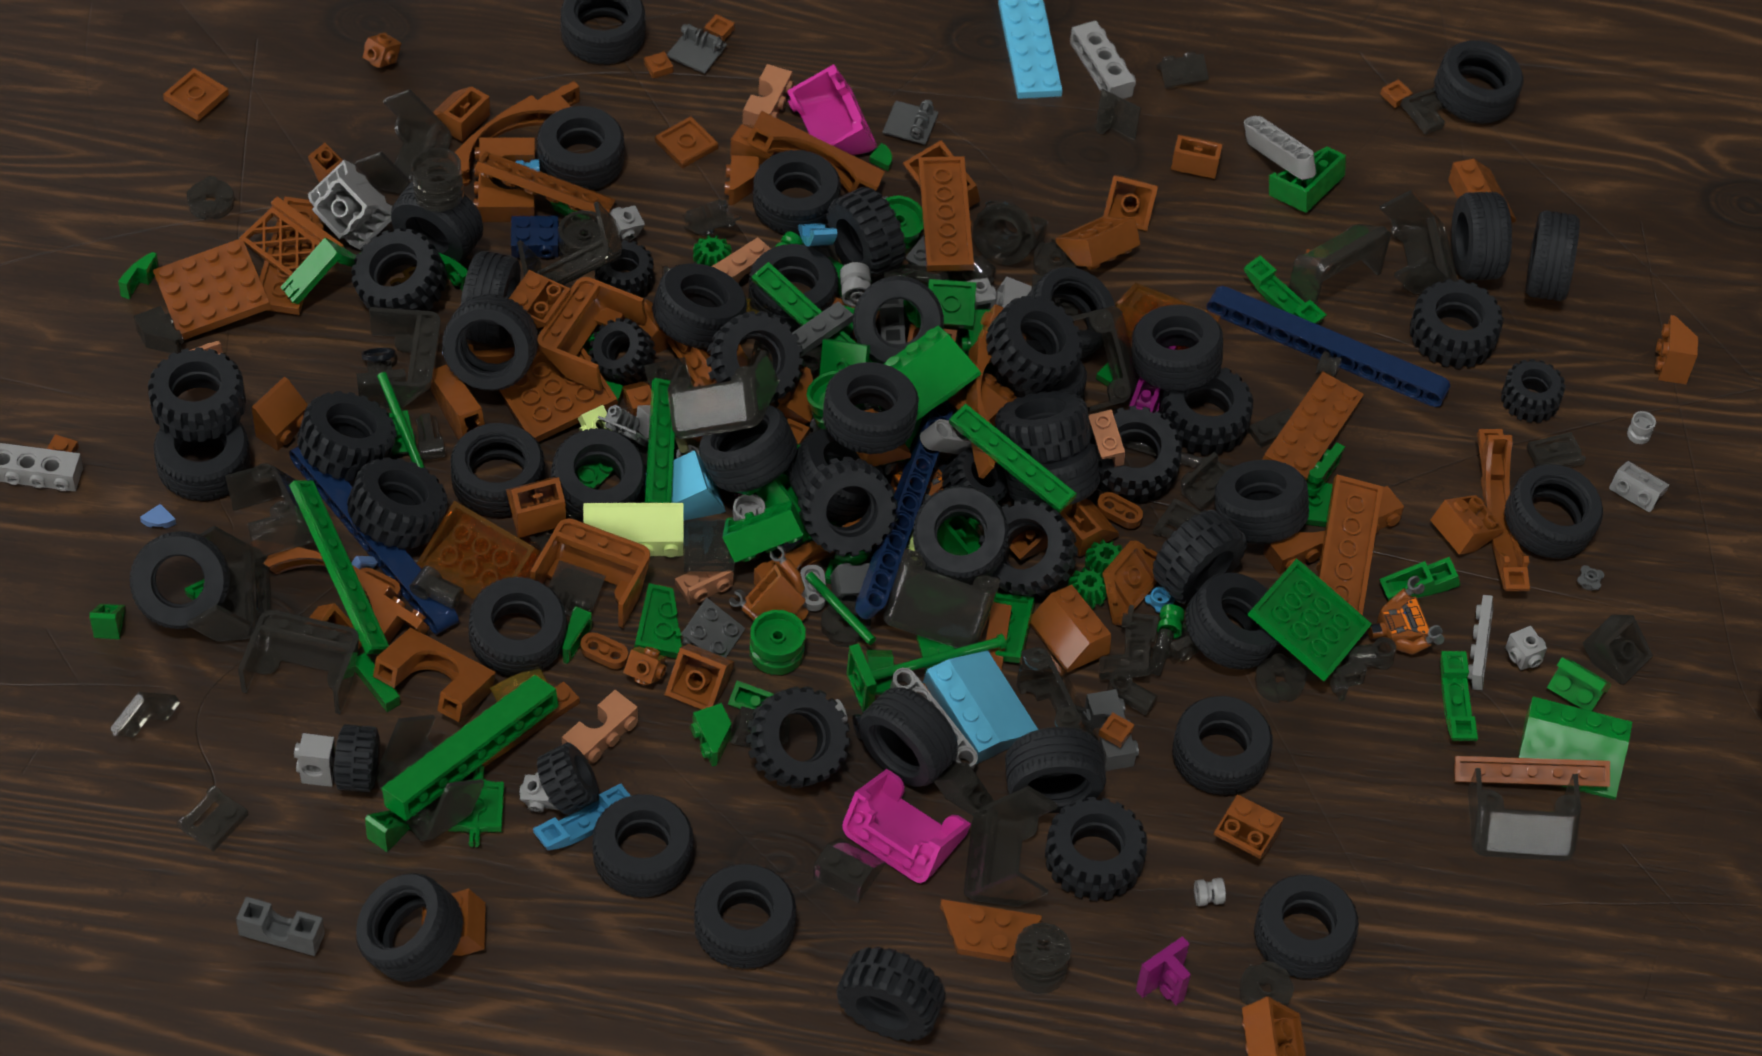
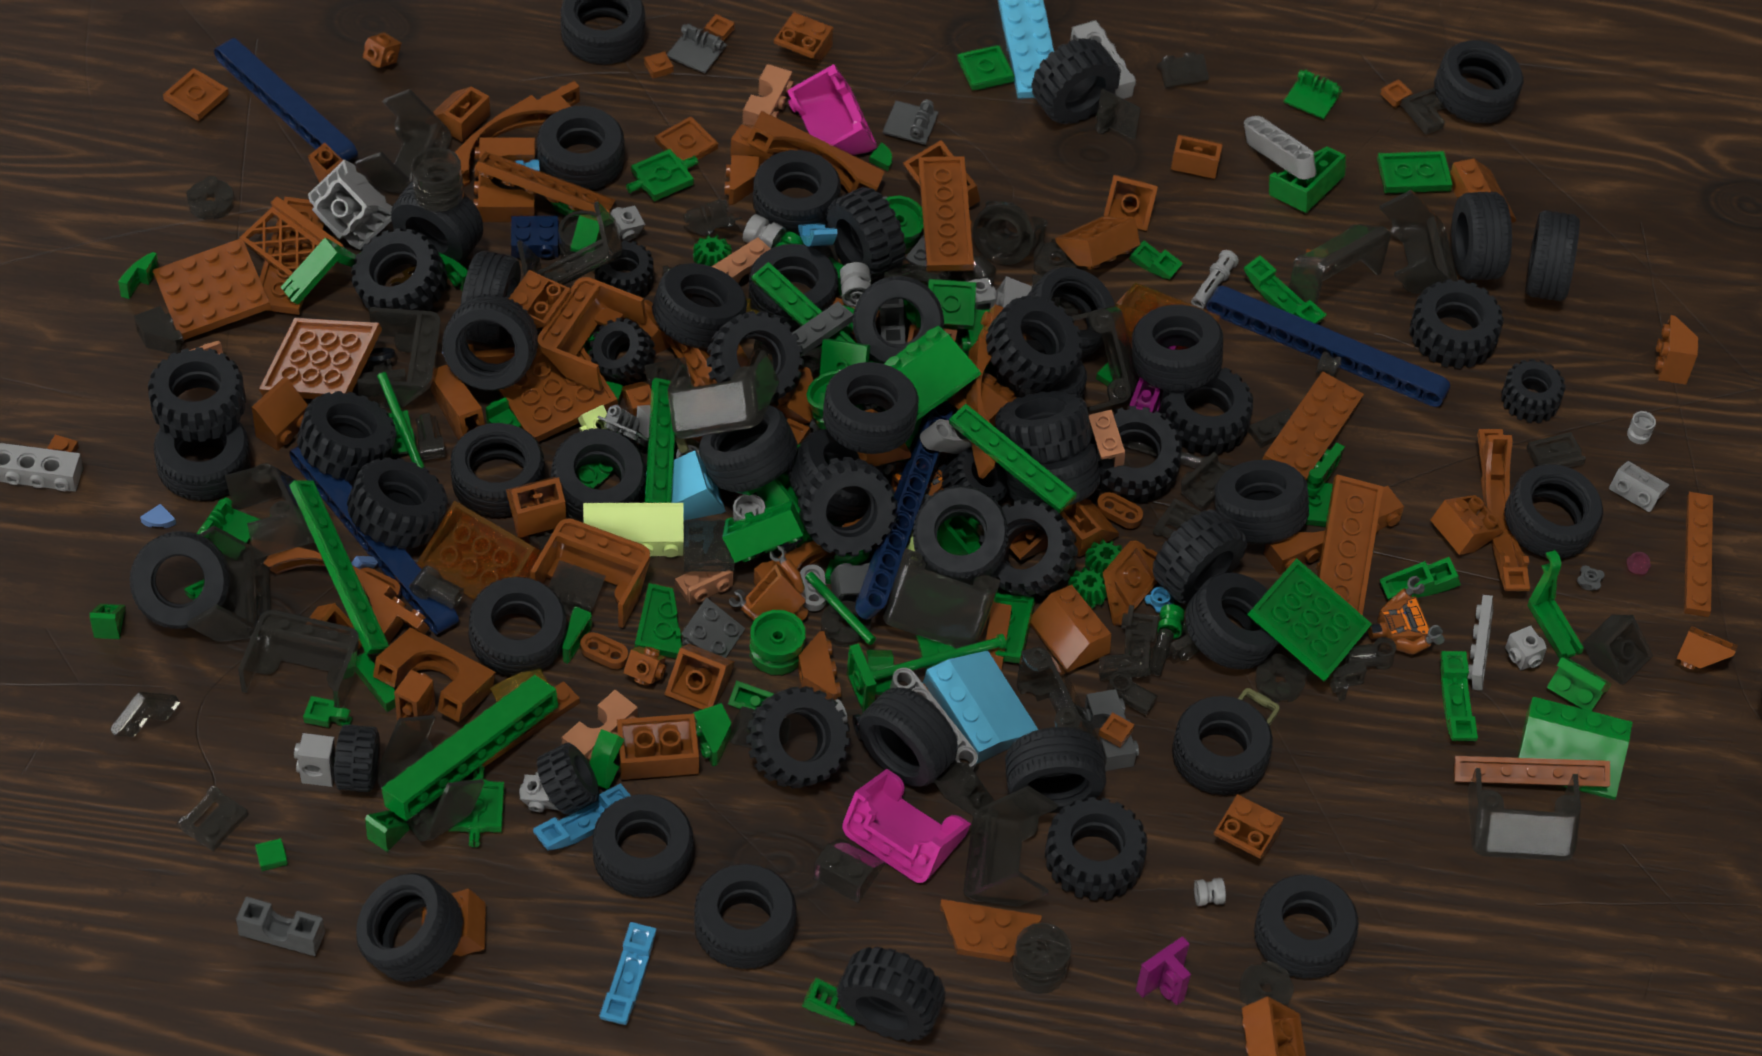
none -> green hinge [196,497,262,557]
none -> dark blue beam [214,38,358,162]
none -> green tile [255,838,288,871]
none -> dark orange plate [259,318,382,399]
none -> green plate [303,696,353,727]
none -> dark orange brick [394,670,435,731]
none -> green bracket [486,397,521,428]
none -> green slope [570,215,610,257]
none -> green slope [590,729,625,790]
none -> dark azure slope [600,922,656,1025]
none -> dark orange slope [617,714,699,780]
none -> green plate [626,149,698,201]
none -> light grey wheel [743,214,786,249]
none -> dark orange slope [774,12,833,60]
none -> dark orange slope [798,631,841,700]
none -> green slope [802,978,856,1026]
none -> green plate [957,45,1015,91]
none -> black tyre [1032,38,1120,124]
none -> green slope [1129,240,1183,280]
none -> light grey pin [1191,250,1239,309]
none -> olive piece [1238,688,1280,726]
none -> green hinge [1284,69,1342,119]
none -> green plate [1377,151,1453,193]
none -> green hinge [1527,550,1584,659]
none -> clear pink plate [1626,552,1651,575]
none -> dark orange slope [1677,626,1738,670]
none -> dark orange plate [1684,492,1713,617]

